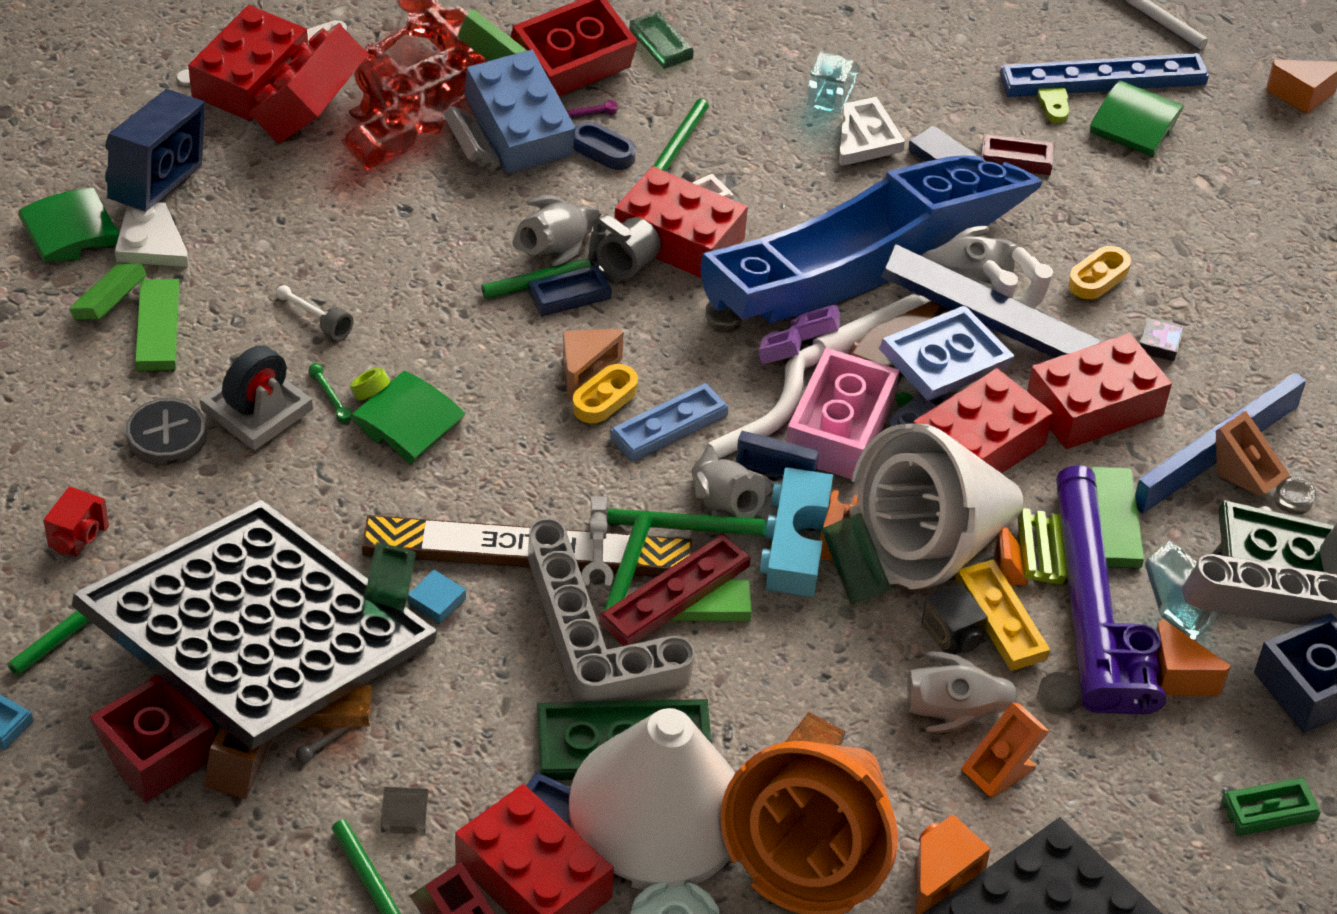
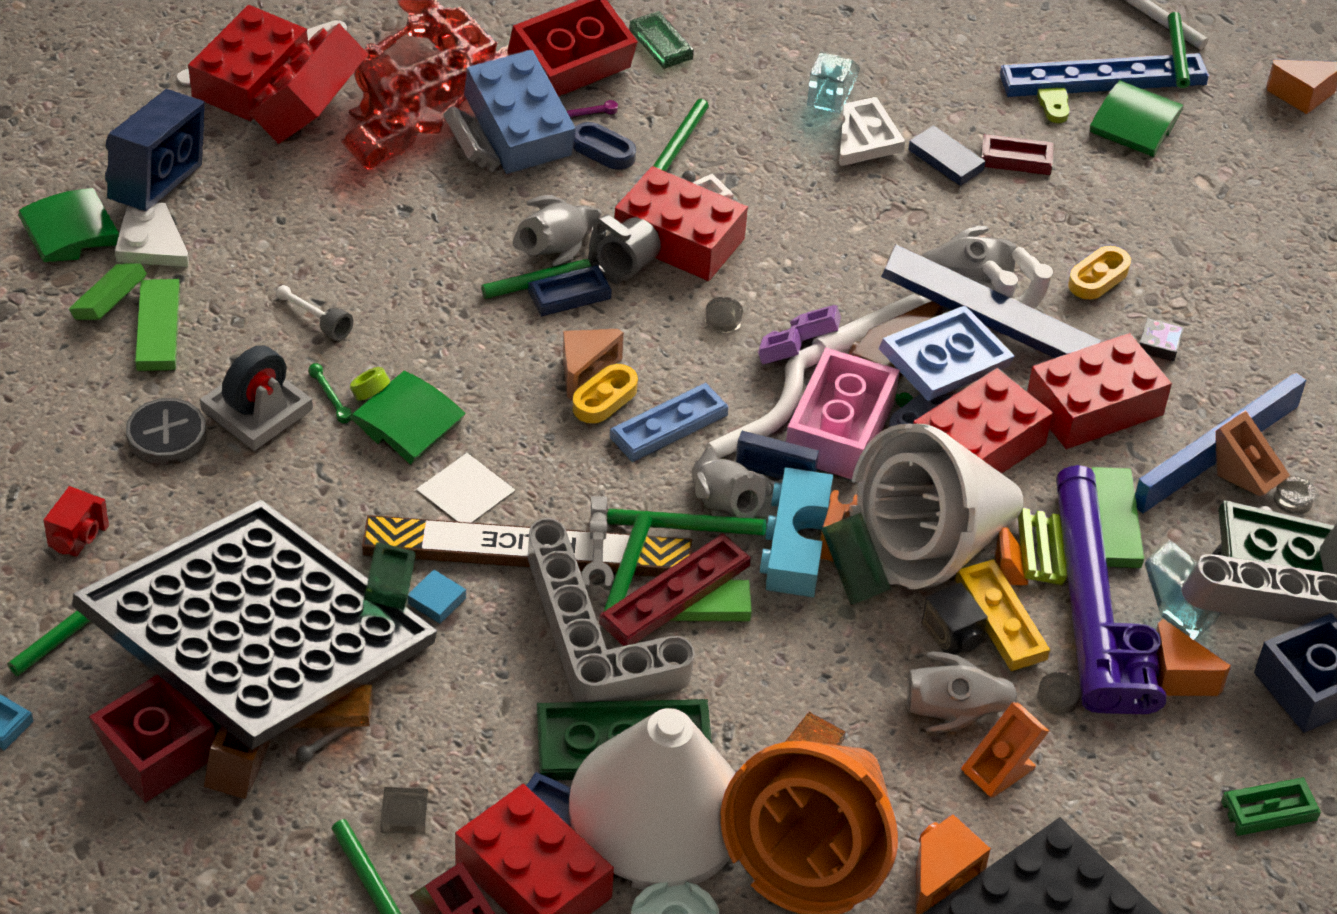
bright green tile [457,9,527,61] -> none
blue slope [701,156,1042,323] -> none
none -> white sticker [417,453,515,522]
none -> green piece [1167,12,1190,88]

